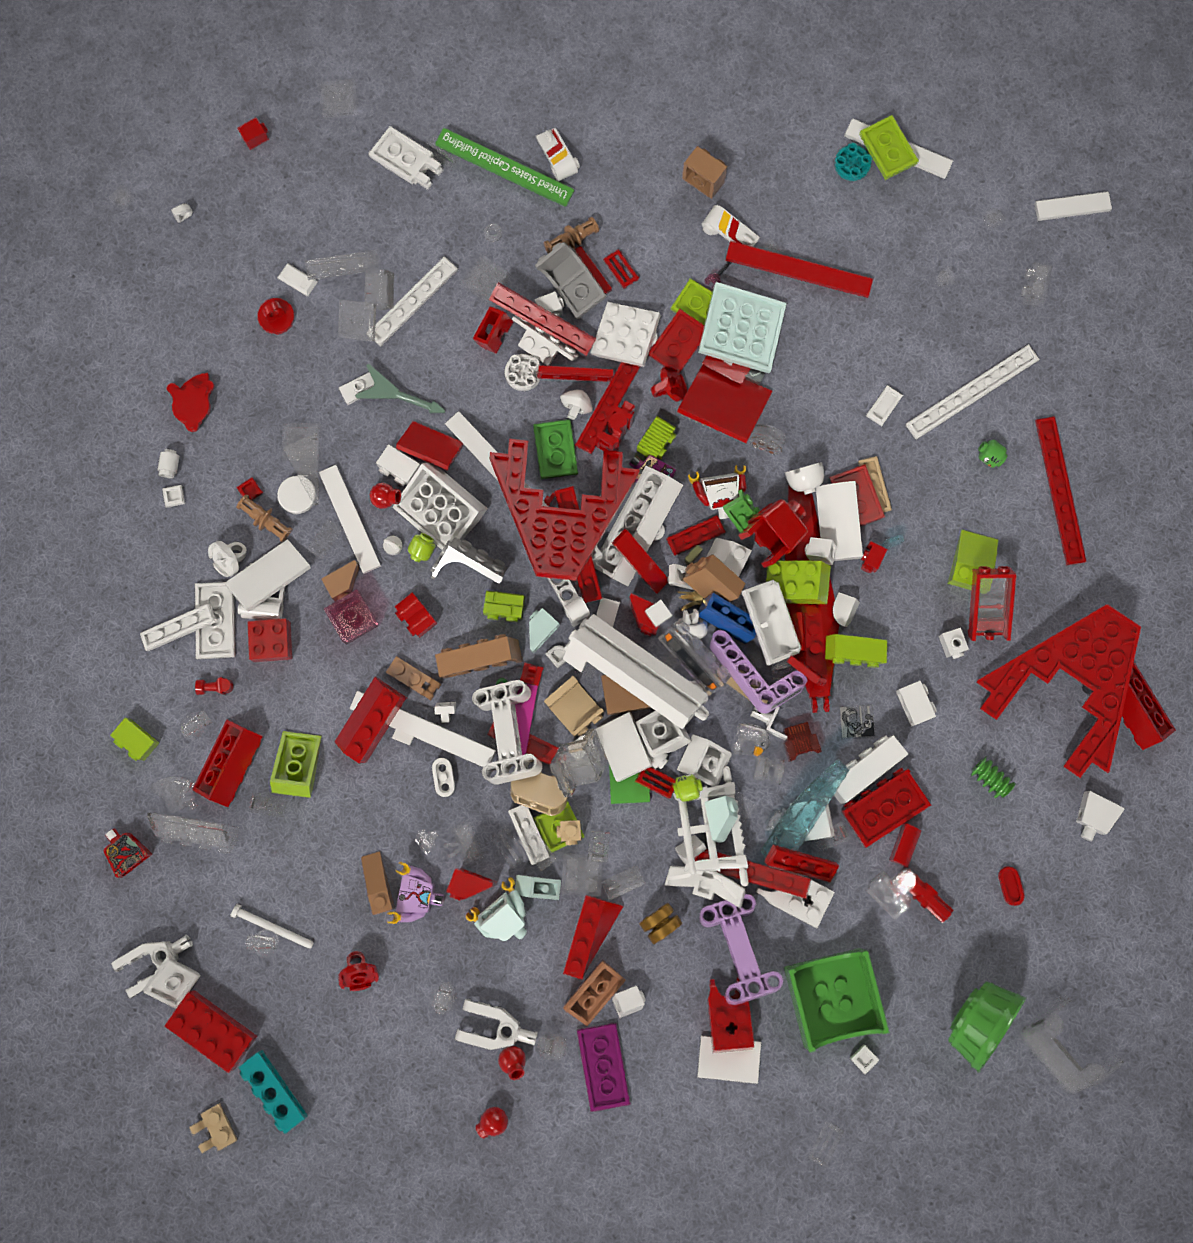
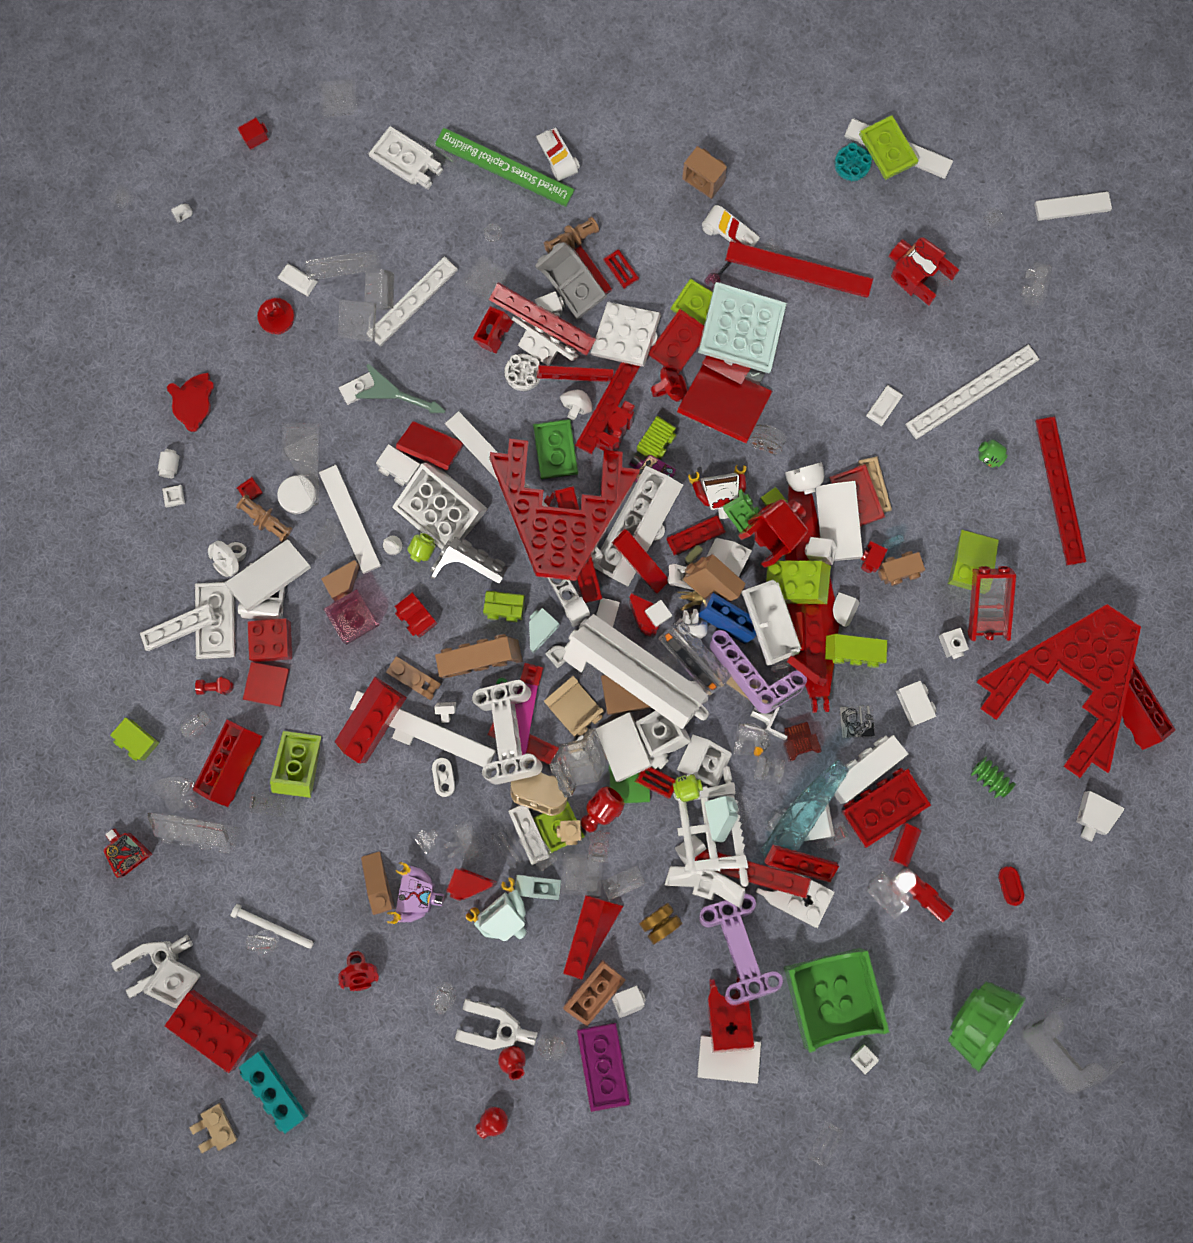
red piece [369,483,401,509] -> none
none -> red tile [243,662,289,707]
none -> red piece [580,786,625,833]
none -> lime tile [760,487,787,506]
none -> medium nougat brick [878,551,925,586]
none -> red piece [889,237,959,306]

